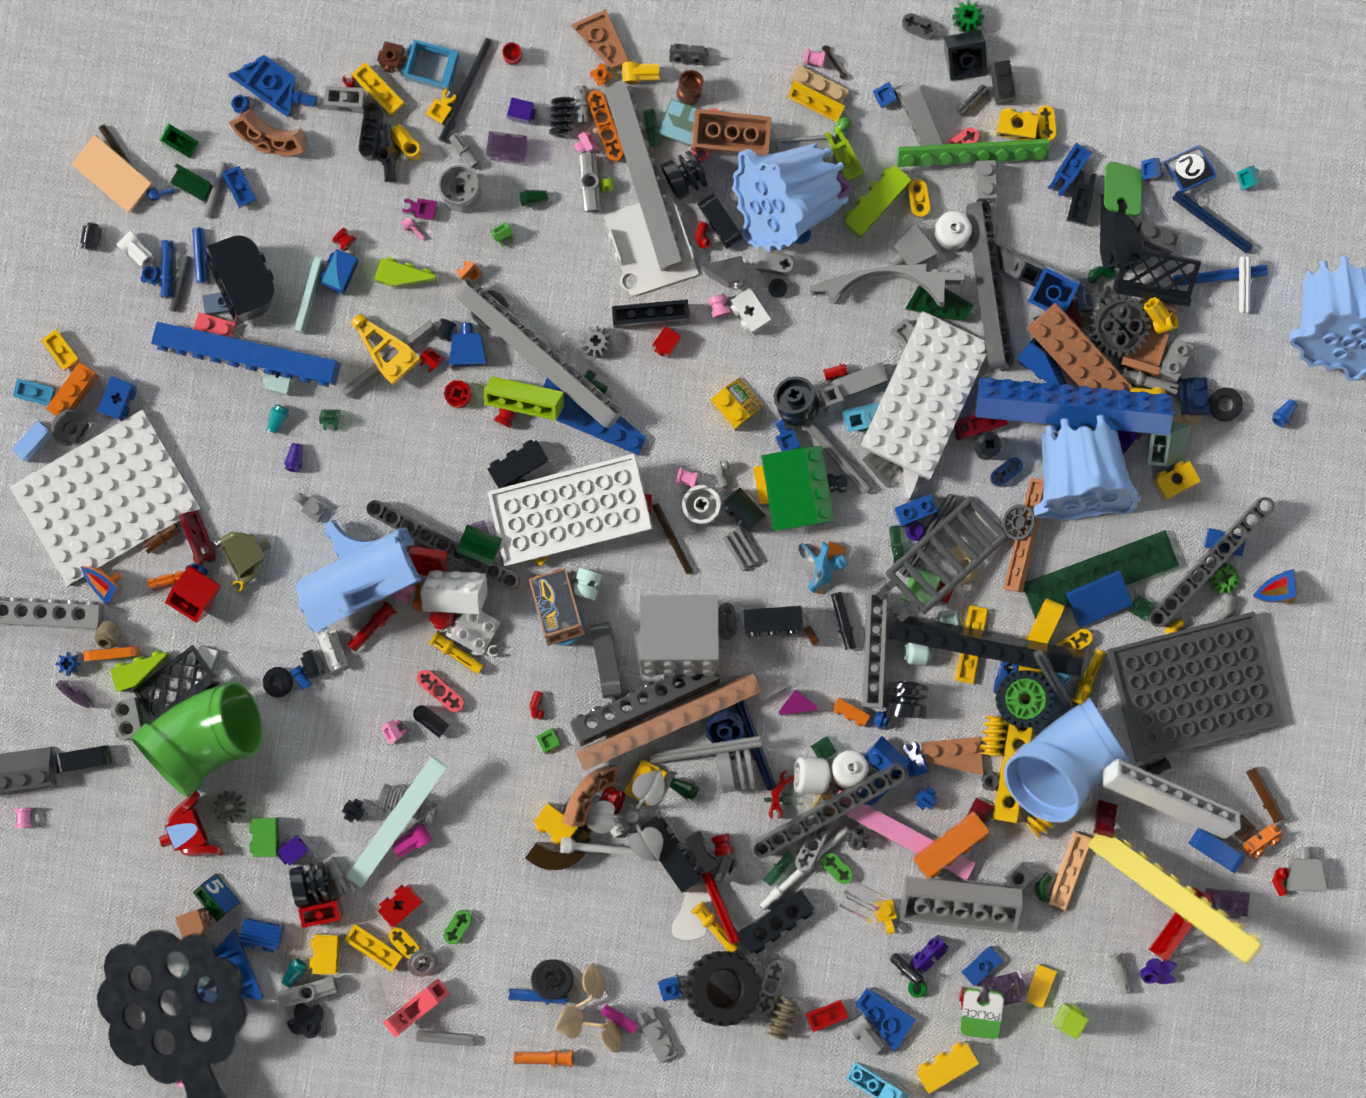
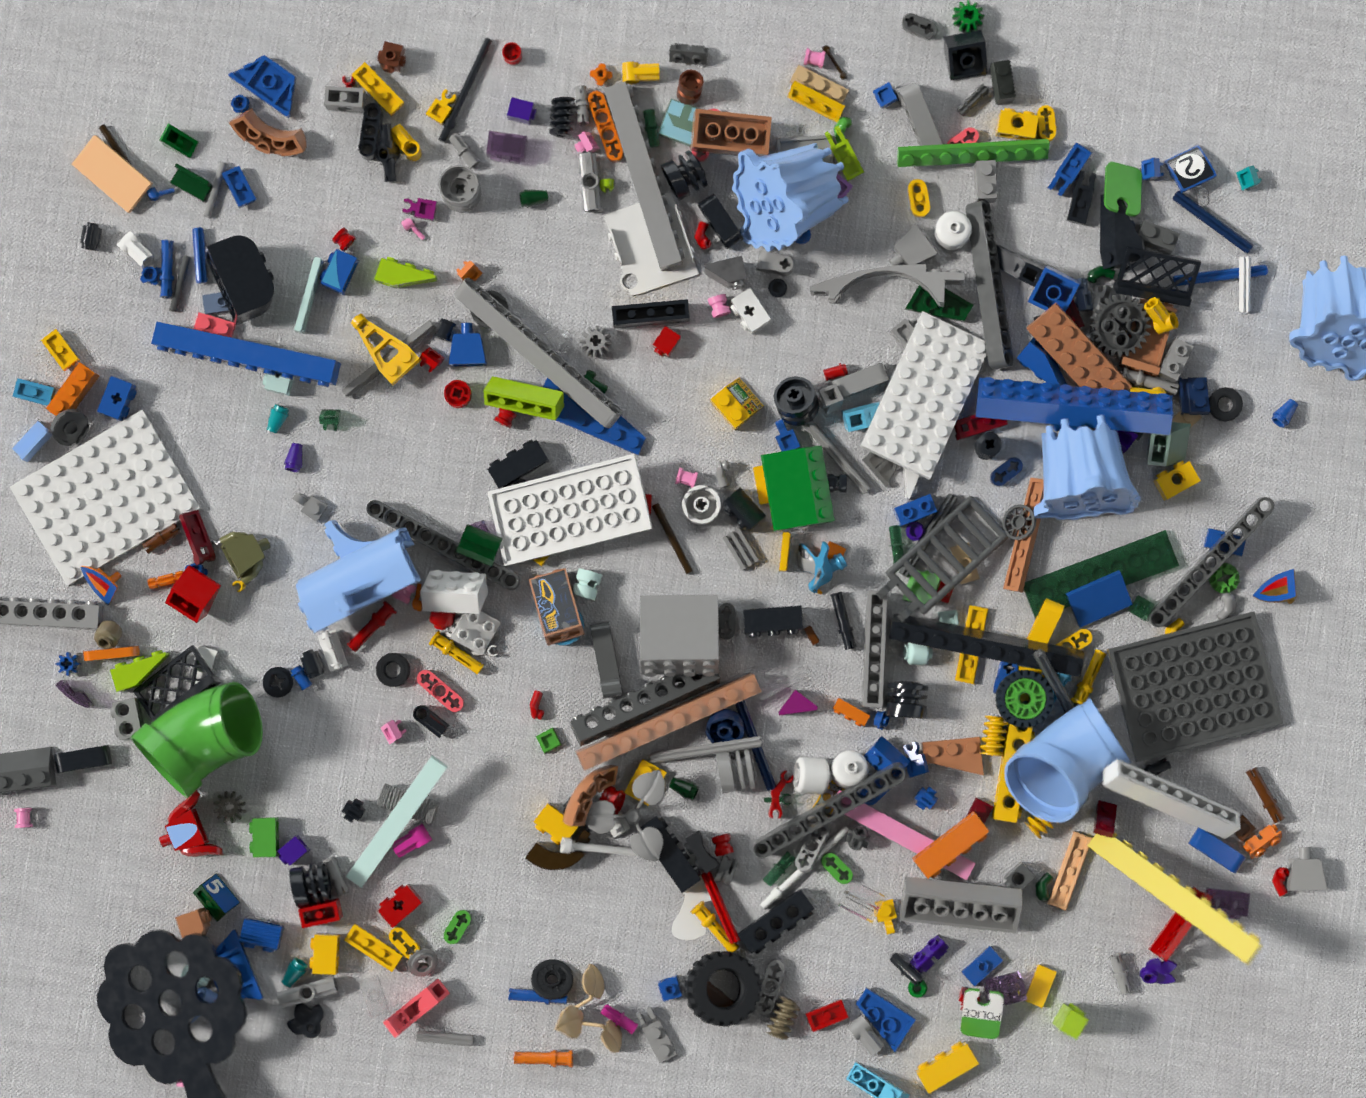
blue pin [292,90,317,108] -> none
dark azure window [402,39,460,92] -> none
red plate [408,546,448,576] -> none
bright green tile [490,222,513,247] -> none
nougat wing [571,9,629,70] -> none
clear green tile [811,736,837,759] -> none
lime brick [843,164,912,239] -> none
dark grey plate [981,772,999,791] -> none
none -> black tyre [376,653,410,687]
none -> yellow tile [779,532,791,572]

